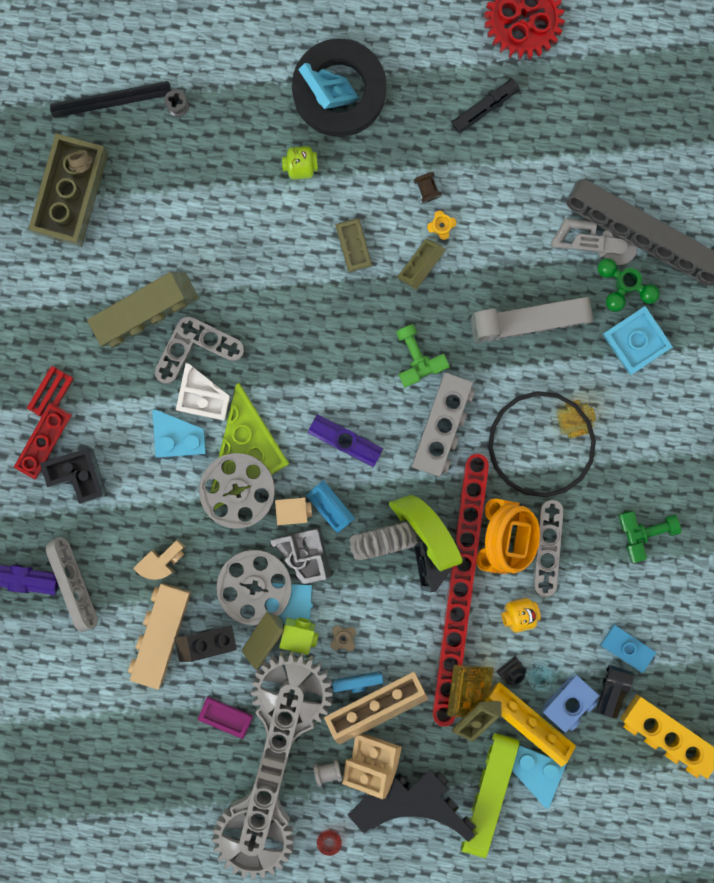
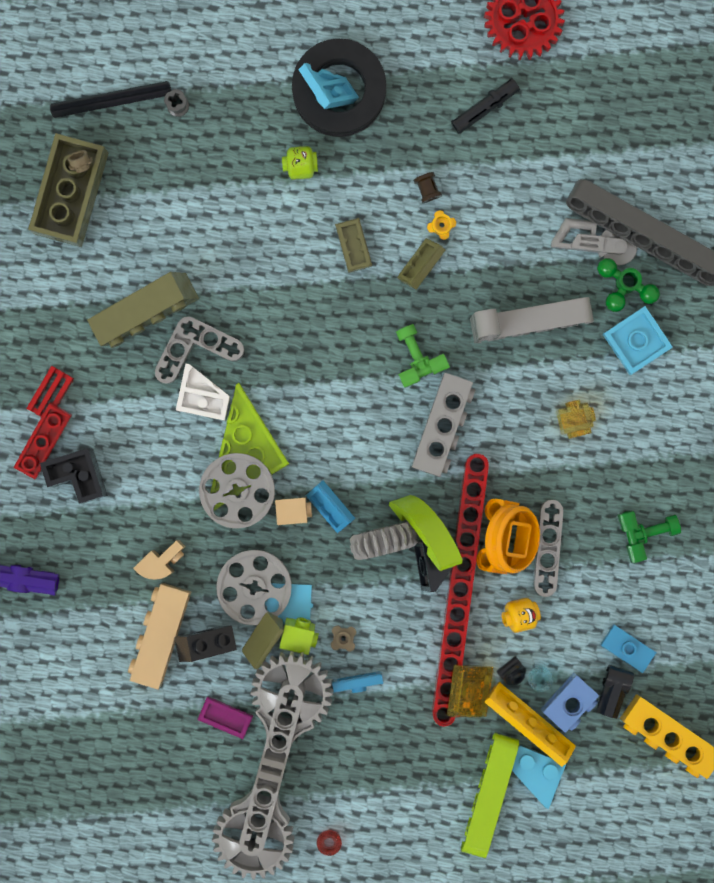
light grey beam [46,537,97,632] -> none
medium azure wing [152,410,206,458] -> none
flat silver slope [270,528,332,584] -> none
dark purple piece [307,414,384,468] -> none
light grey bush [313,759,343,787] -> none
tan brick [324,672,429,745] -> none
tan slope [342,733,402,799] -> none
black arch [348,770,478,842] -> none
olive slope [452,701,502,742] -> none
black piece [488,391,596,497] -> none

